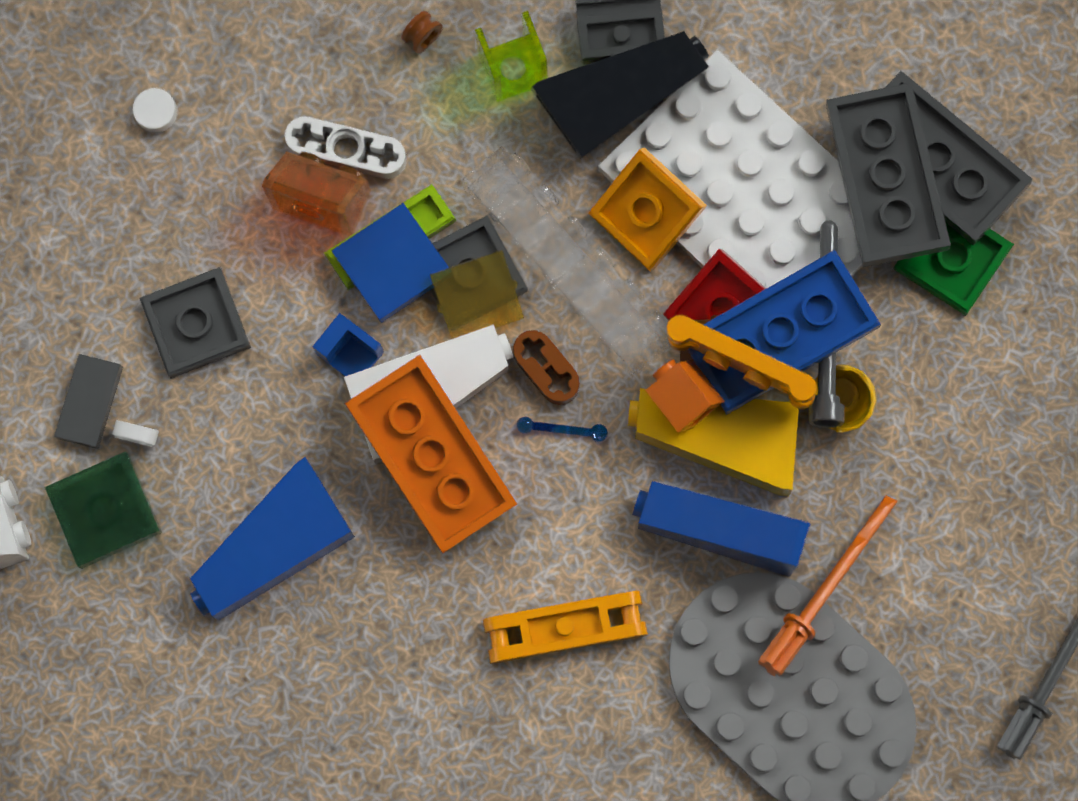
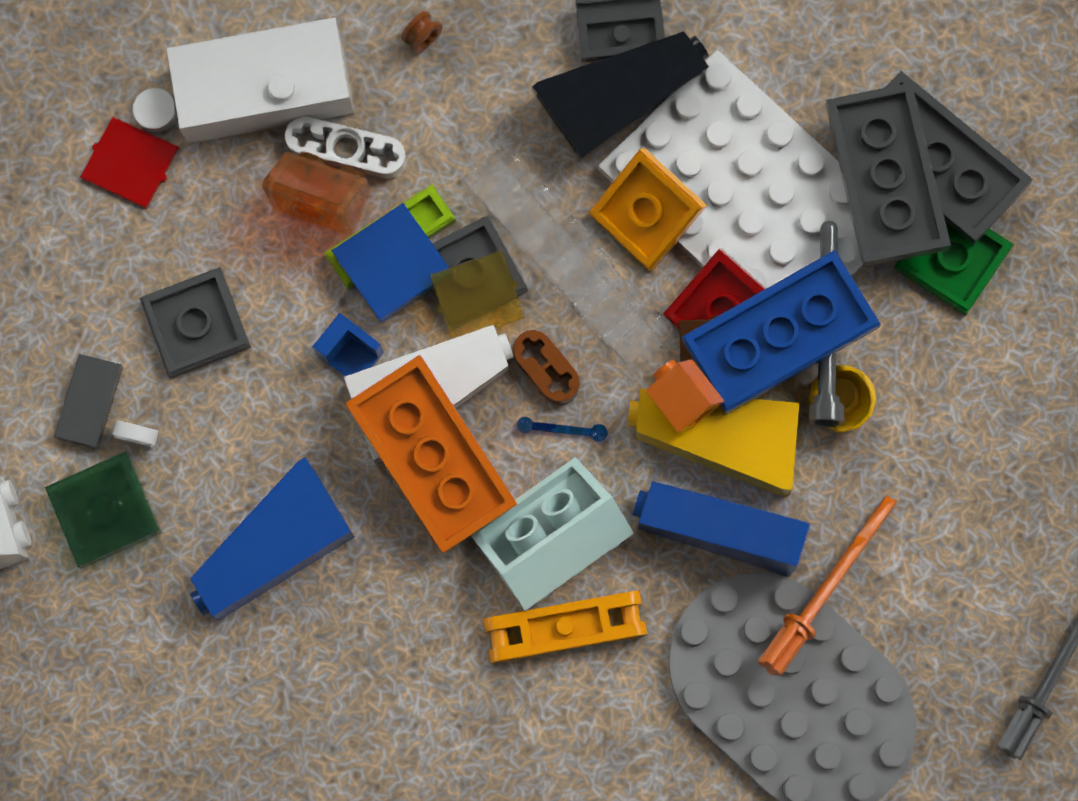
clear neon green piece [475,11,548,102] -> none
light orange plate [667,315,817,409] -> none
none -> red piece [80,116,179,209]
none -> white brick [167,17,354,144]
none -> light aqua slope [470,457,634,611]

